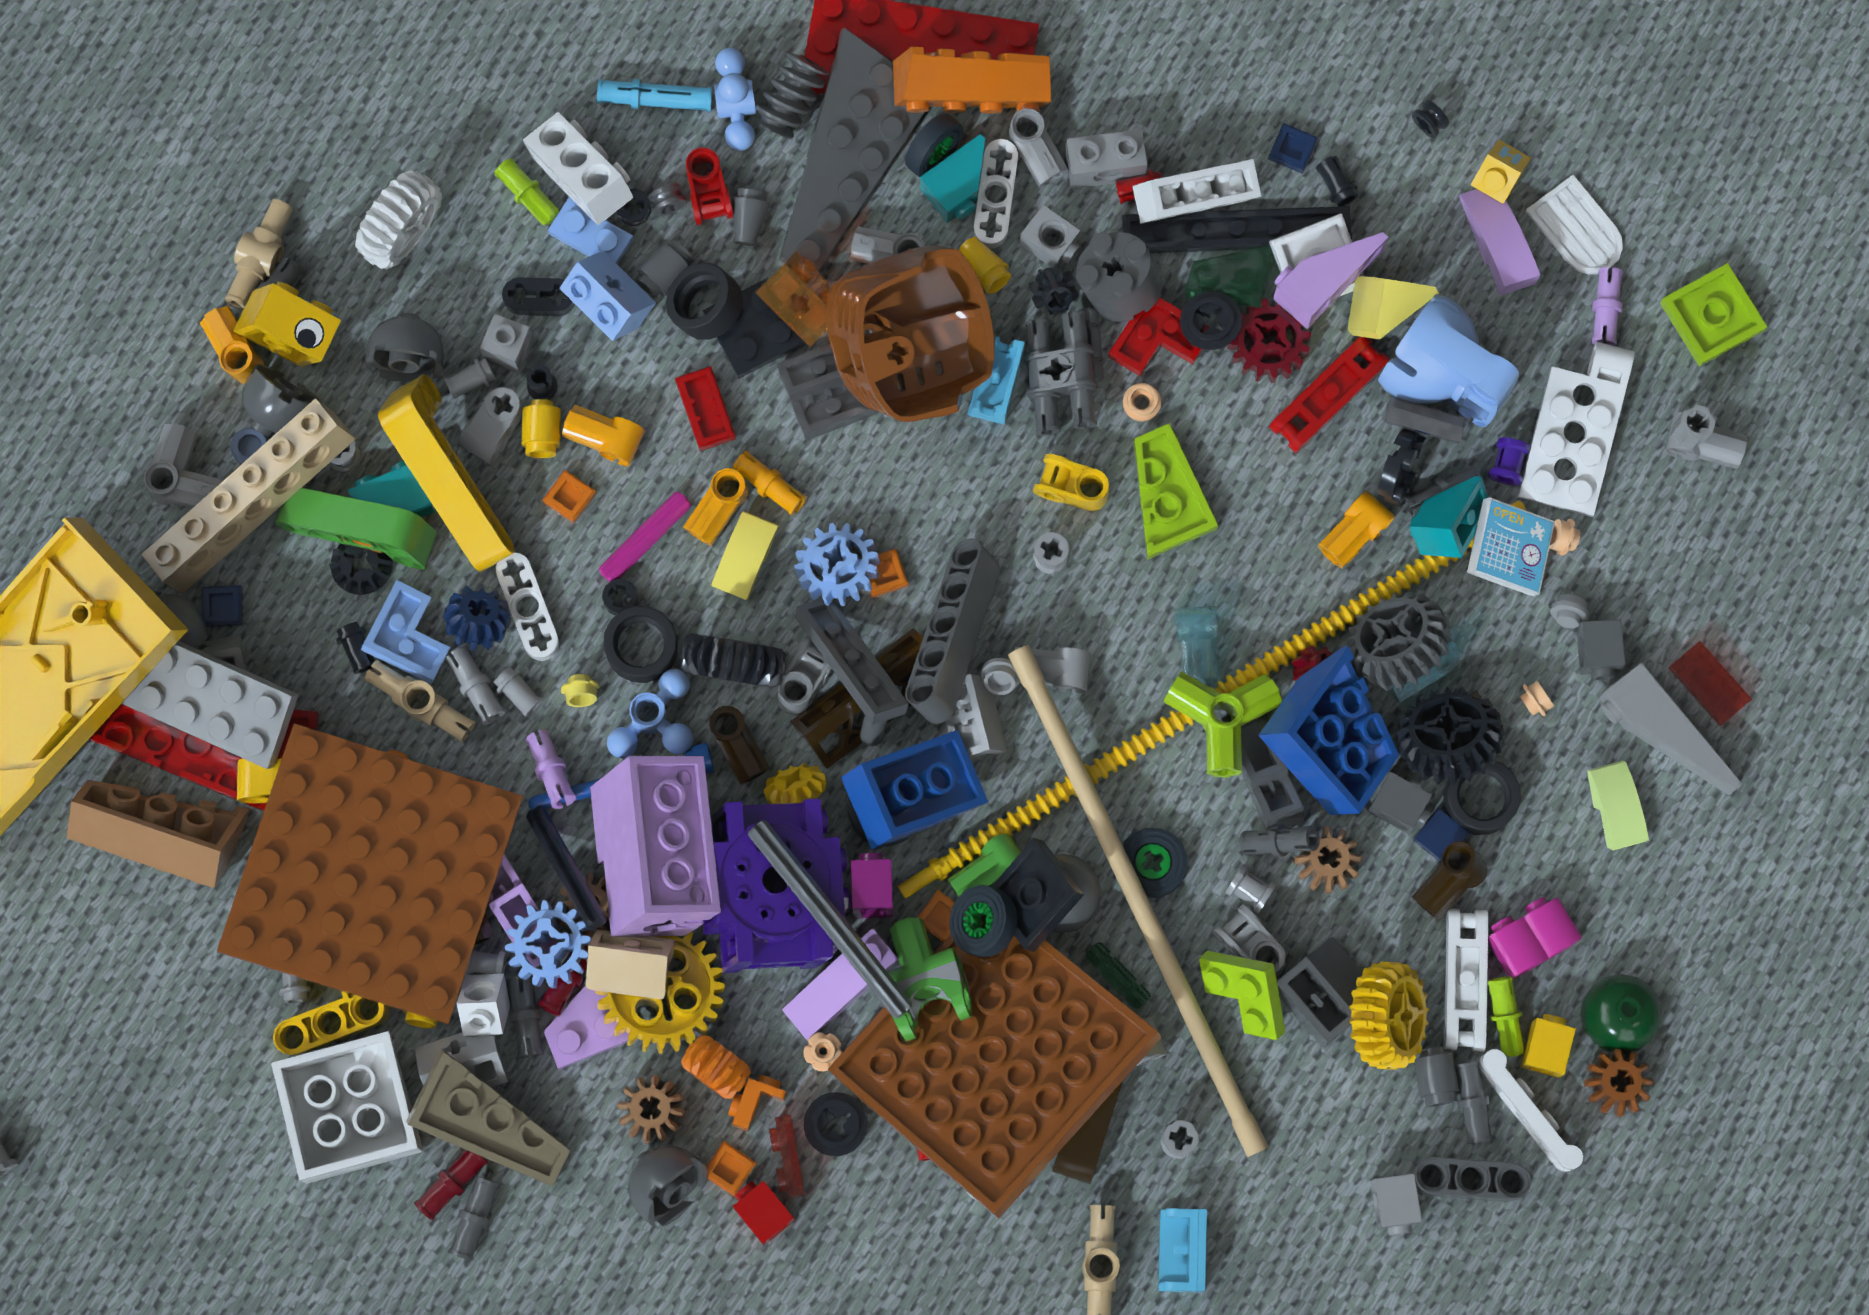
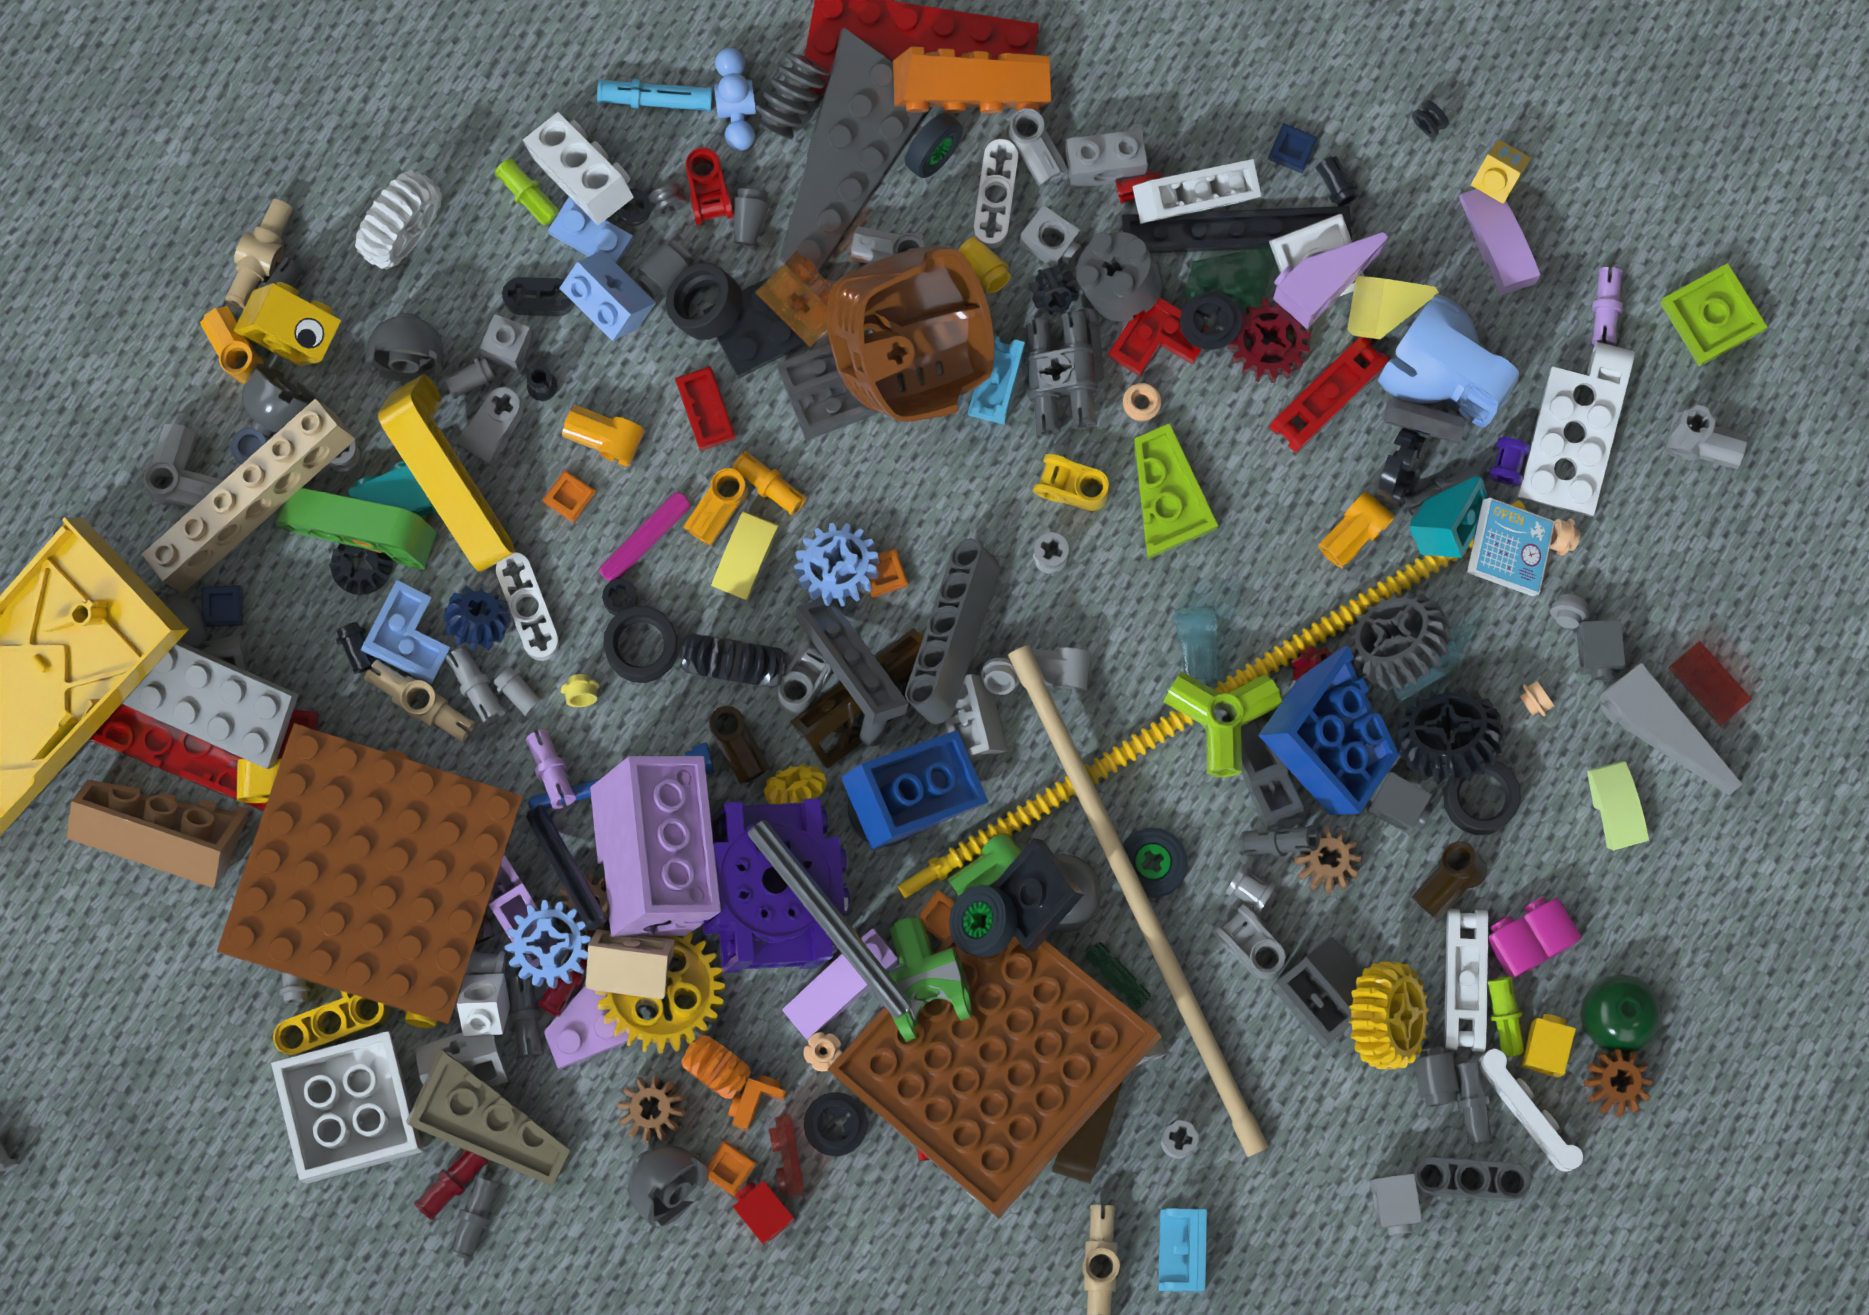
yellow brick [521,399,561,459] -> none
light blue piece [607,669,693,758] -> none
magenta brick [851,853,893,919] -> none
teal slope [920,134,985,223] -> none
lime plate [1199,951,1286,1040] -> none
dark blue tile [1413,809,1470,863] -> none
white window [1525,175,1623,275] -> none

